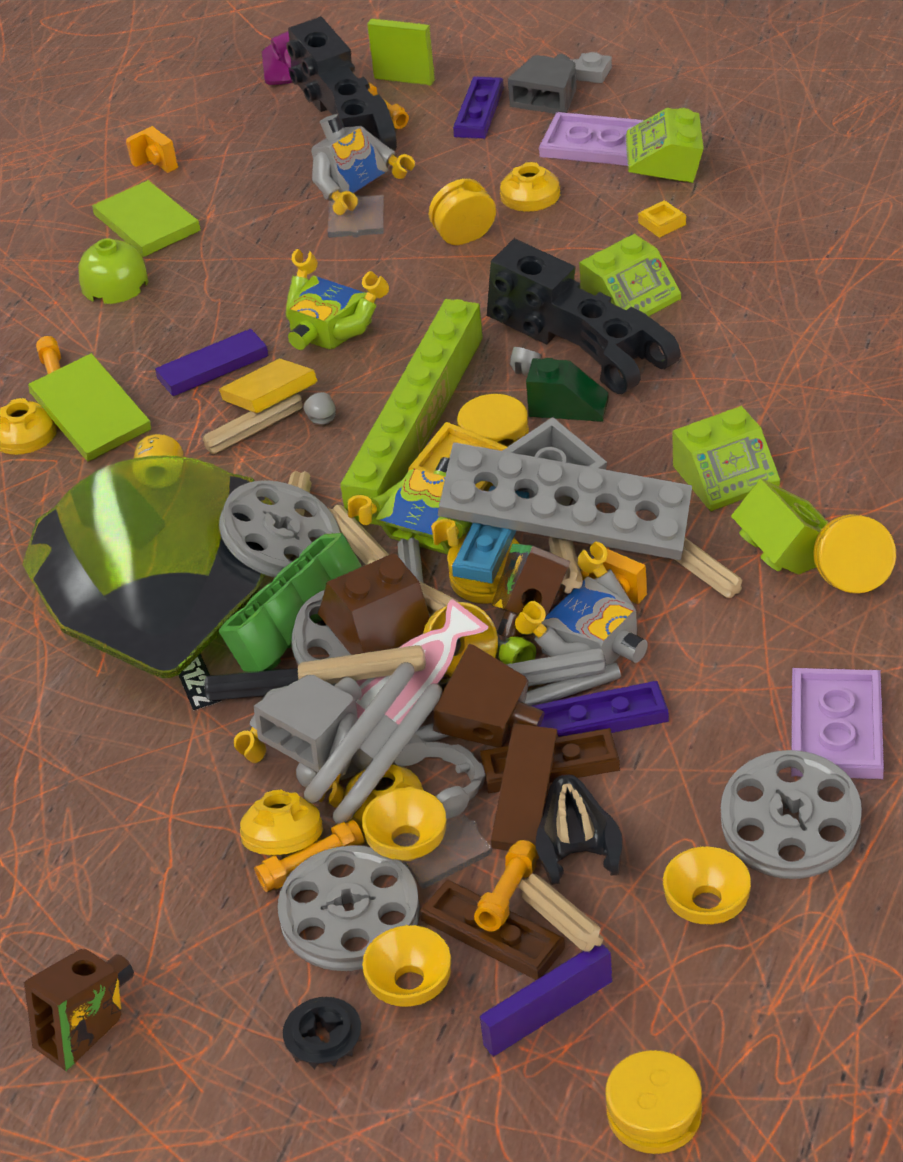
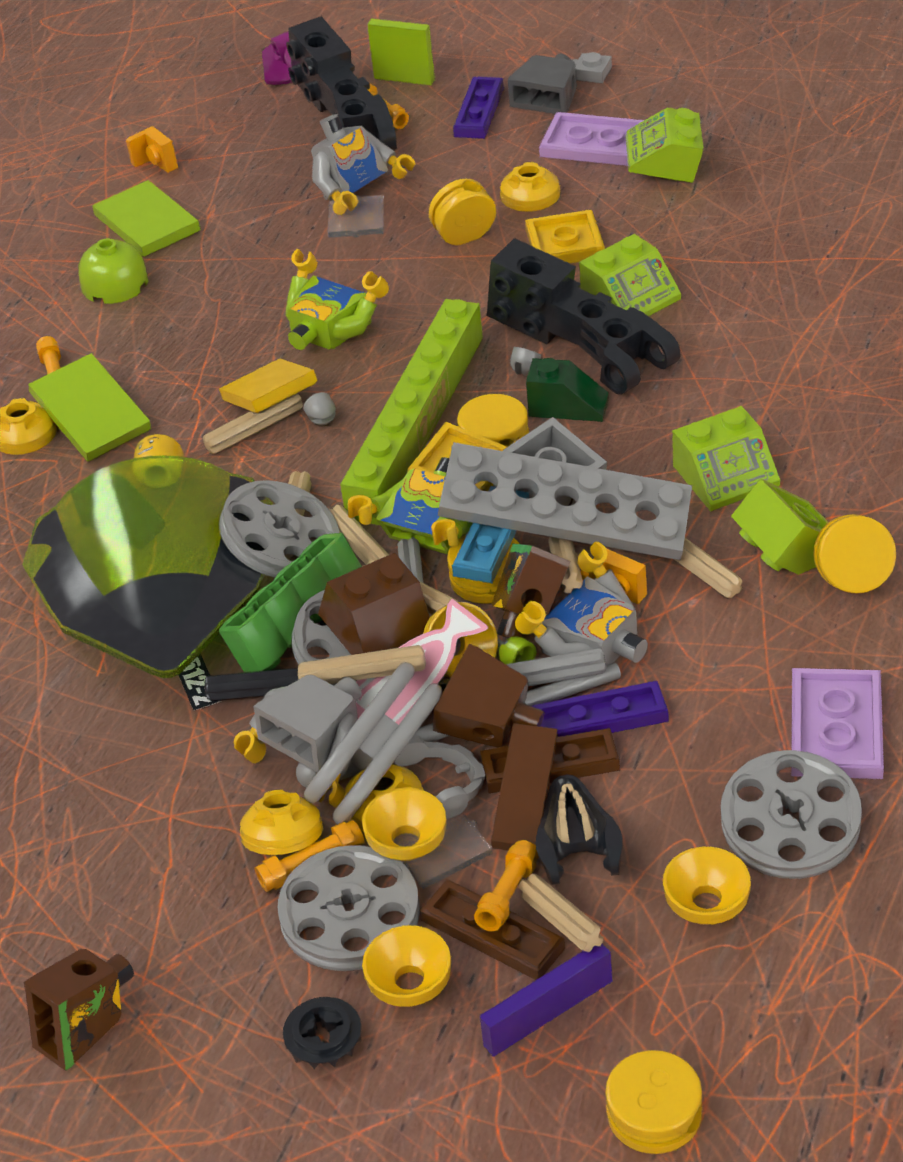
dark purple tile [155,328,269,396] -> none
yellow tile [638,200,686,238] -> none
none -> yellow tile [525,210,605,263]

